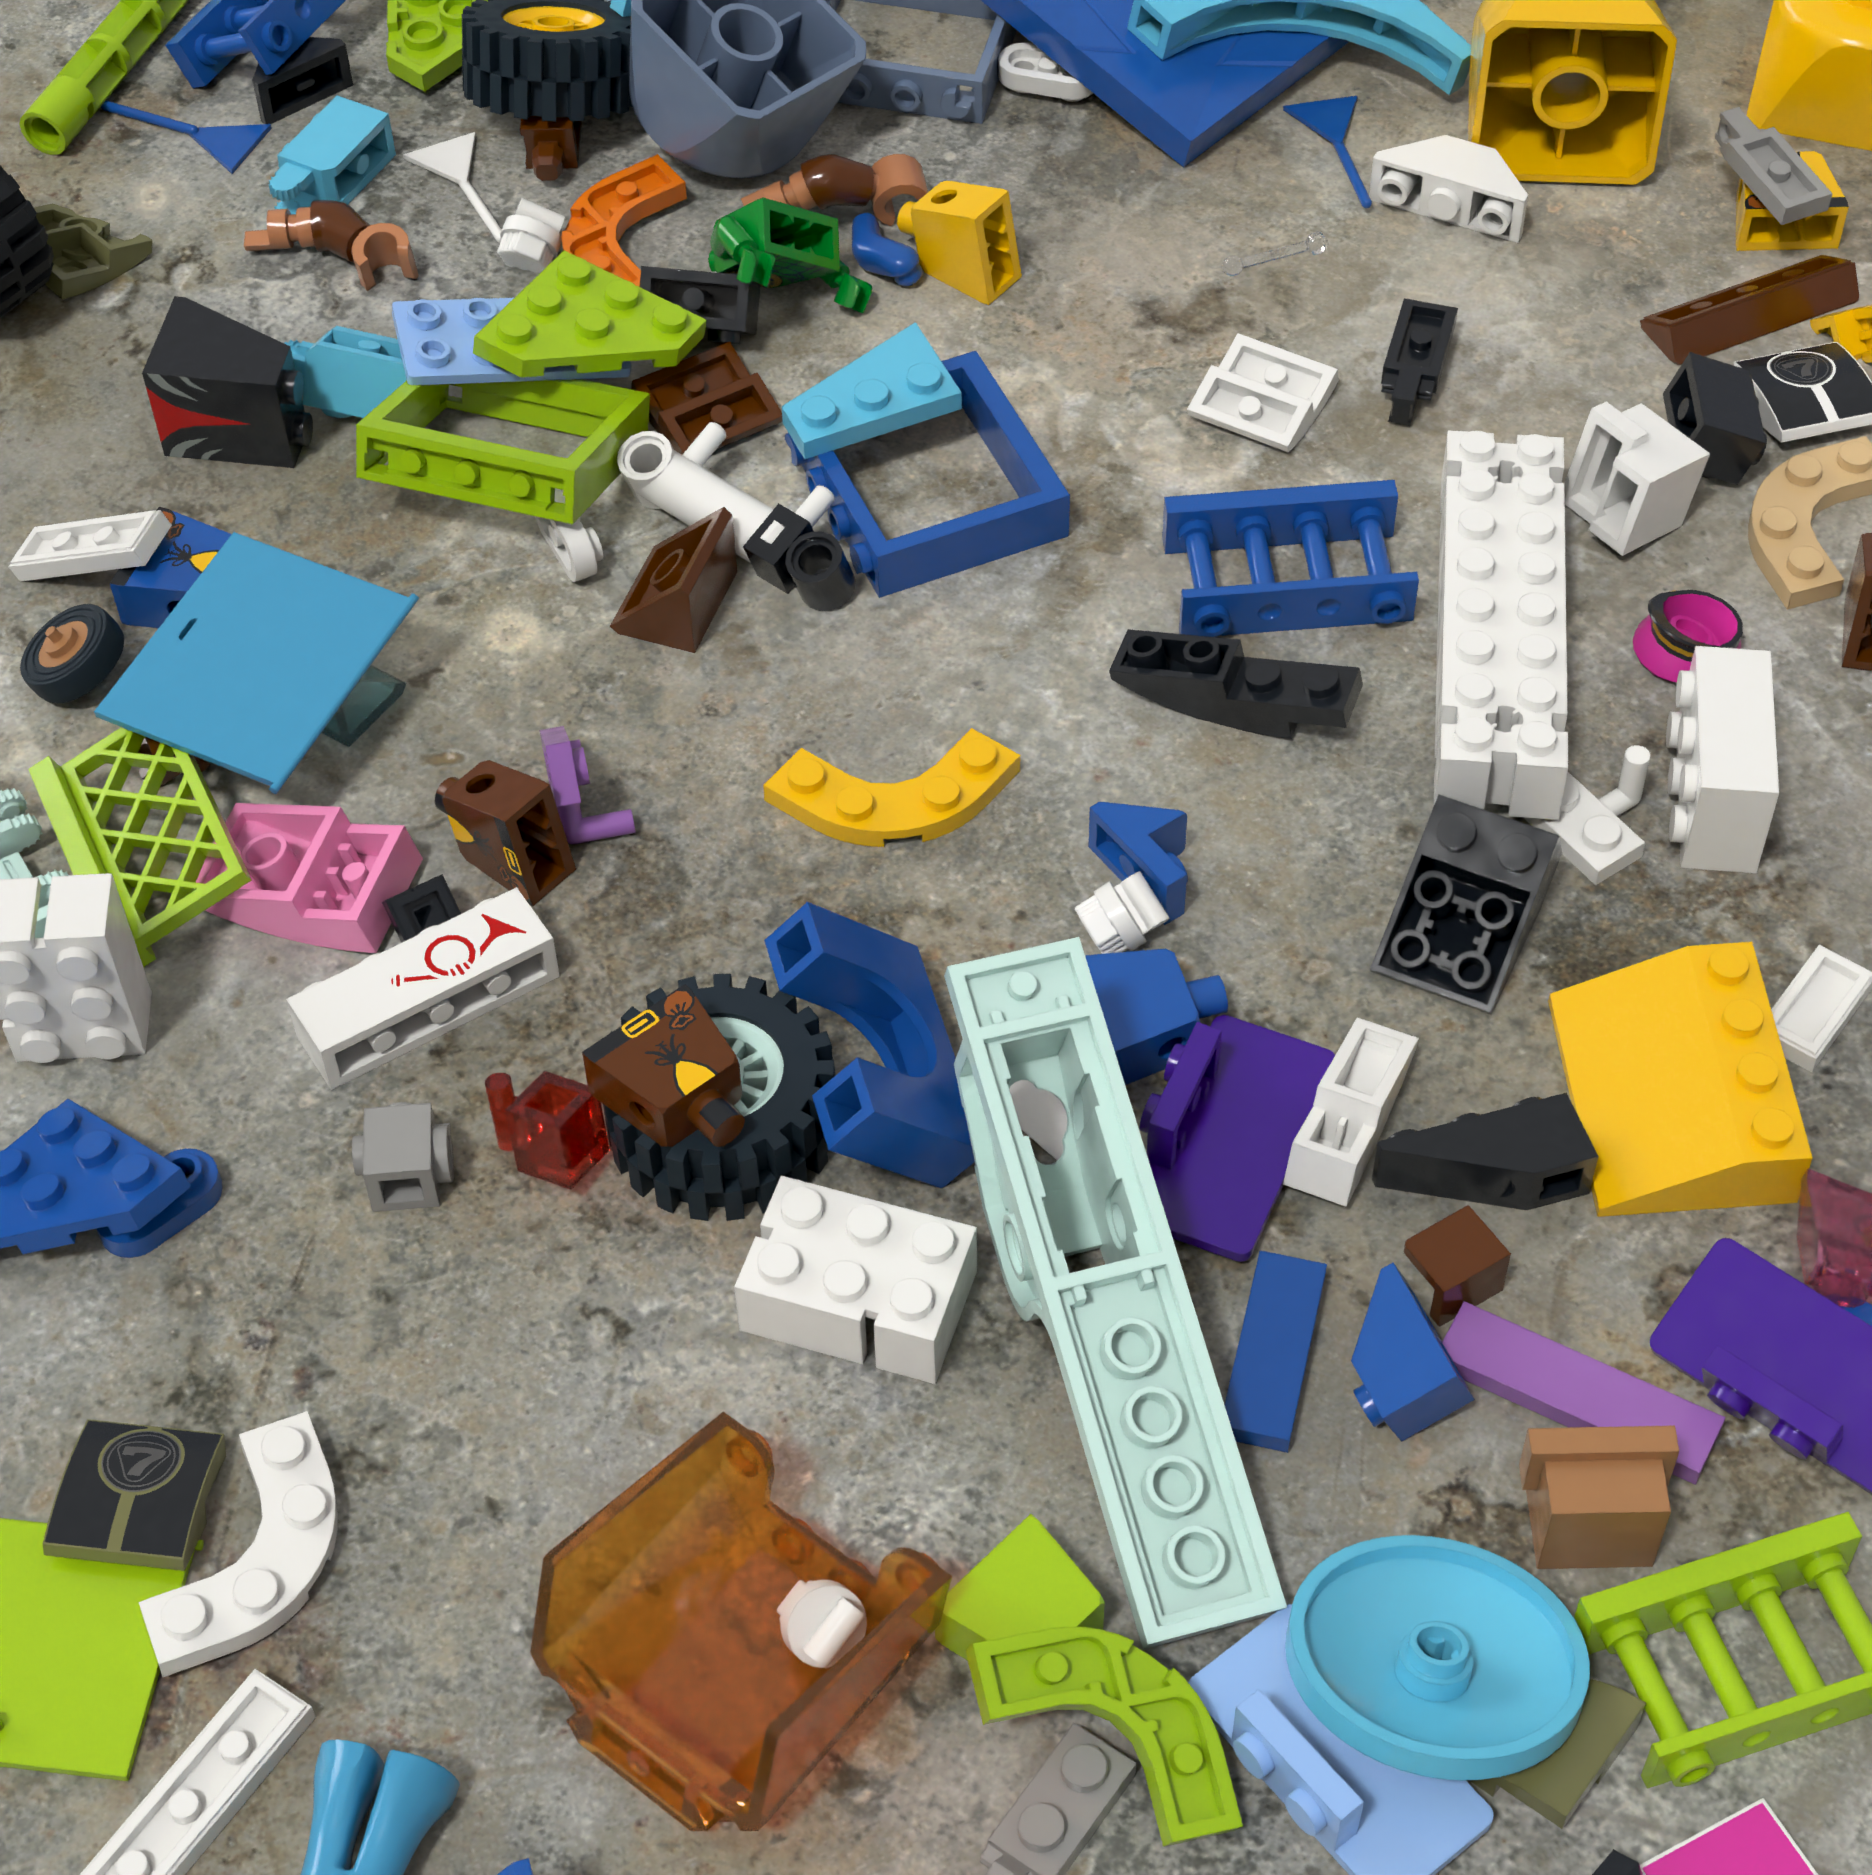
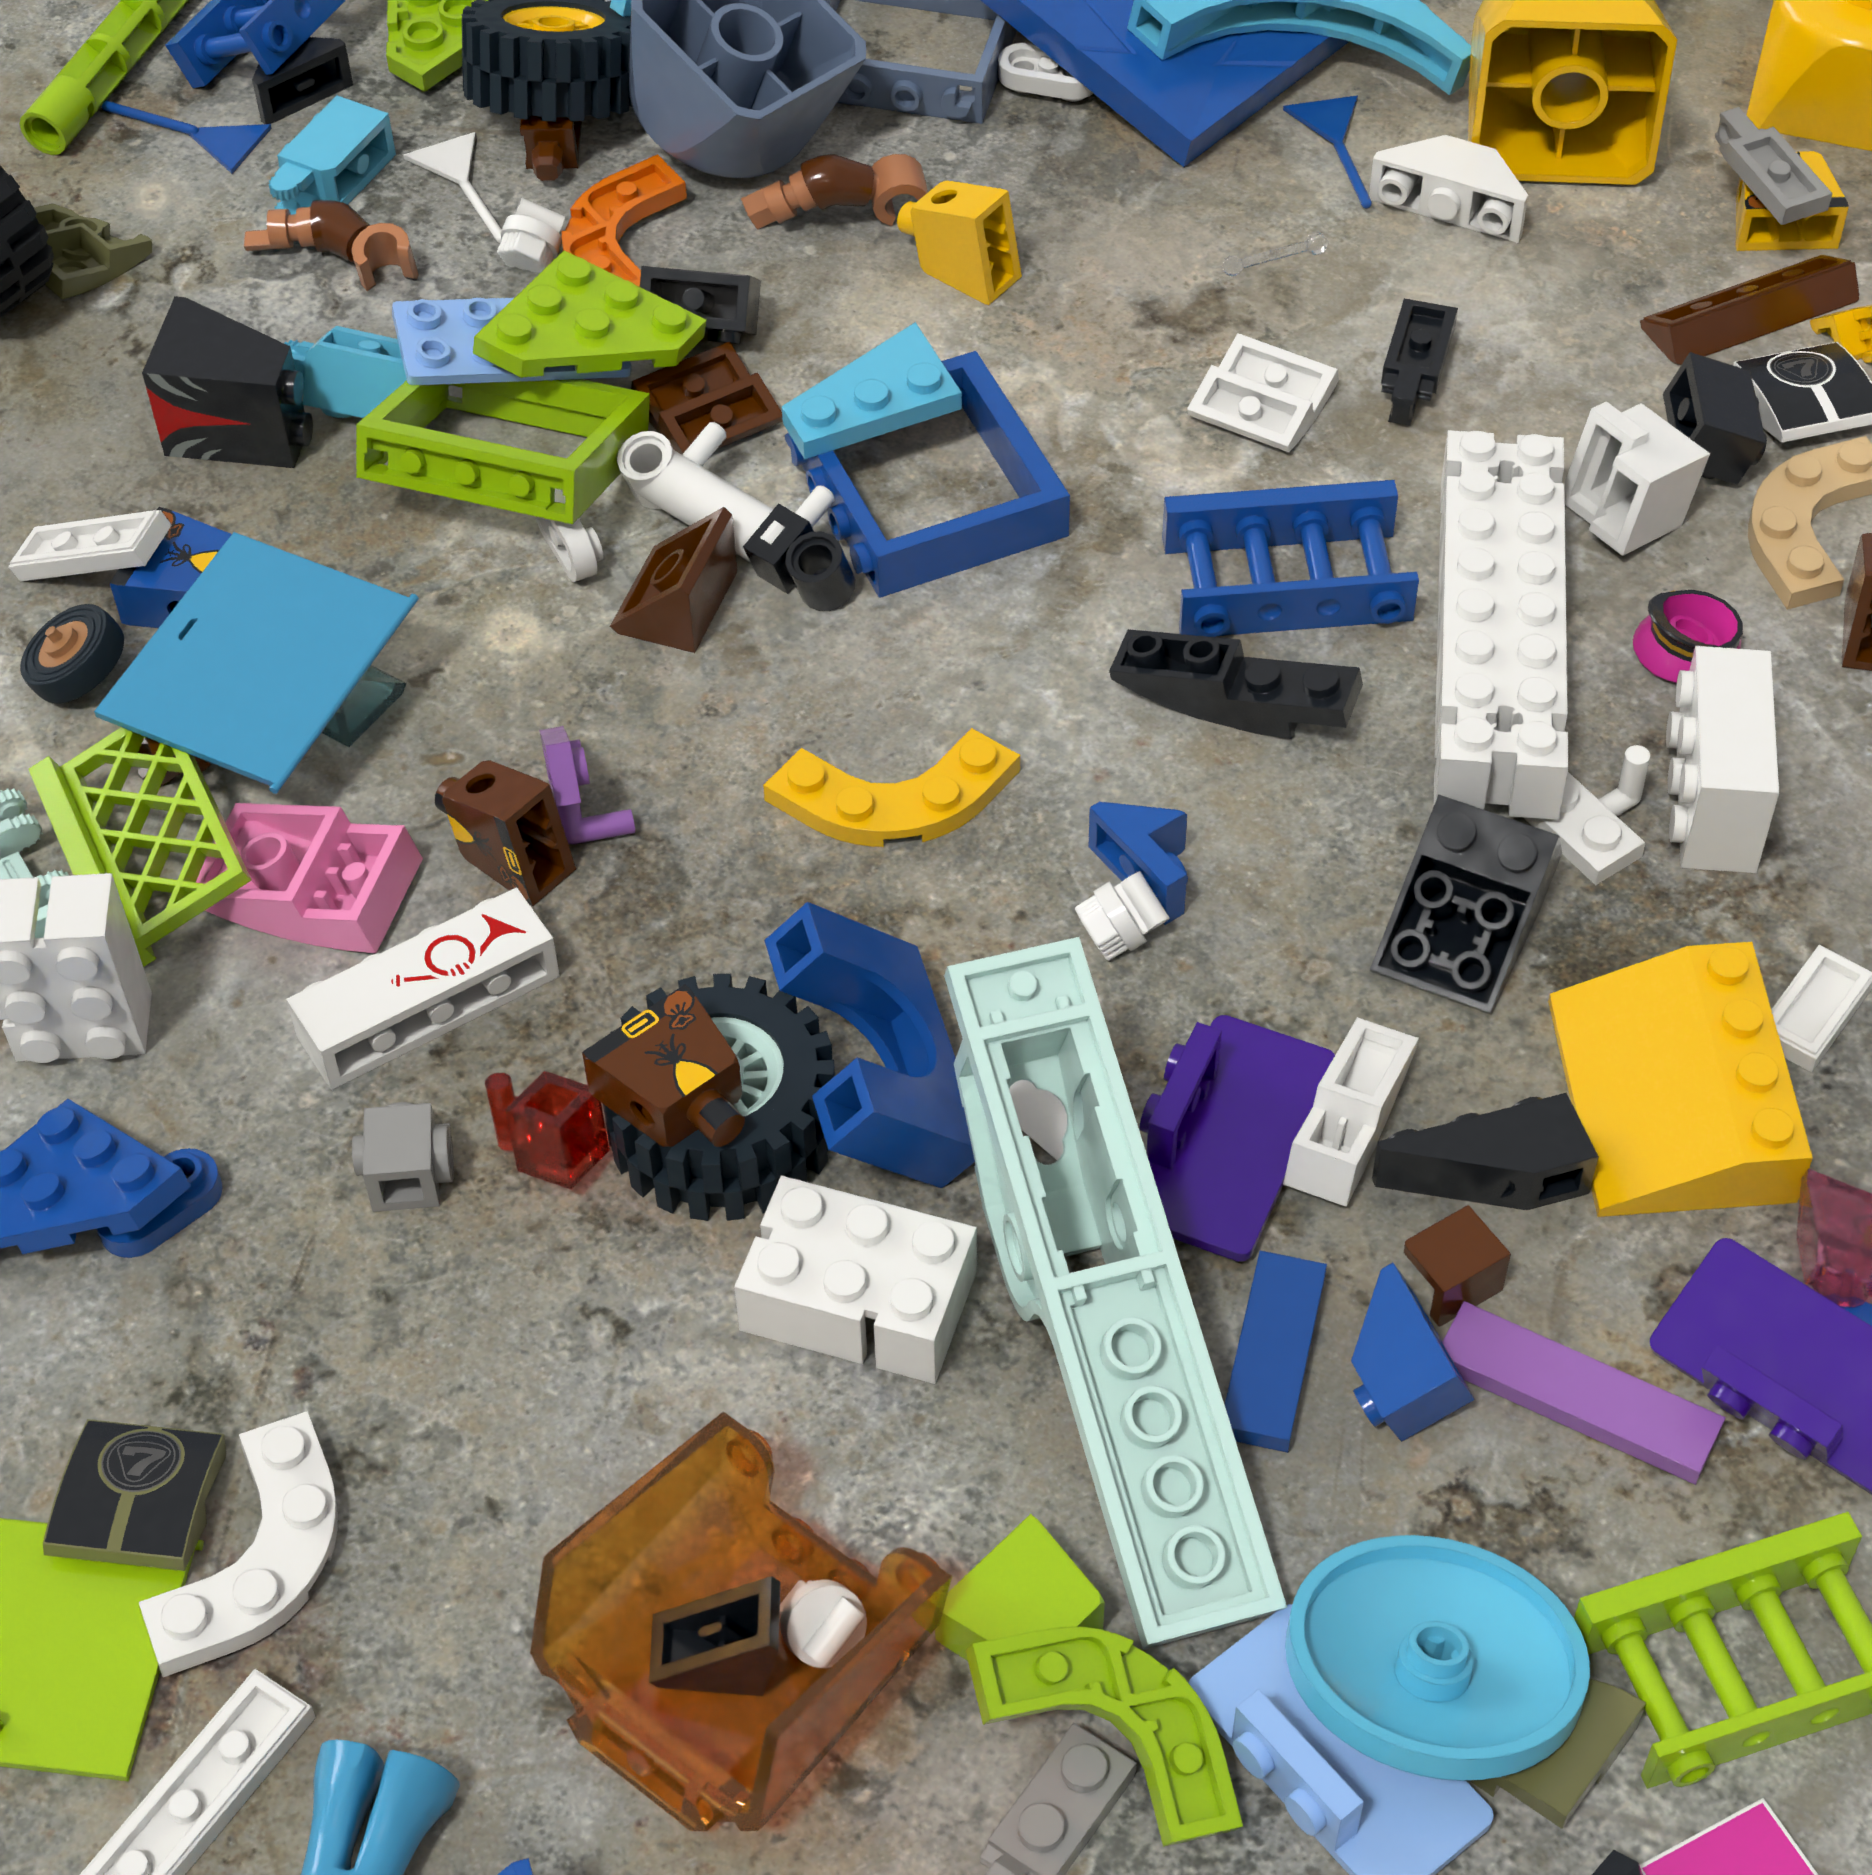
black tile [382,874,461,943] -> none
green torso [708,197,872,313] -> none
blue arm [852,213,922,286] -> none
blue torso [1085,948,1228,1085] -> none
medium nougat plate [1519,1425,1679,1569] -> none
none -> slope [649,1576,781,1697]

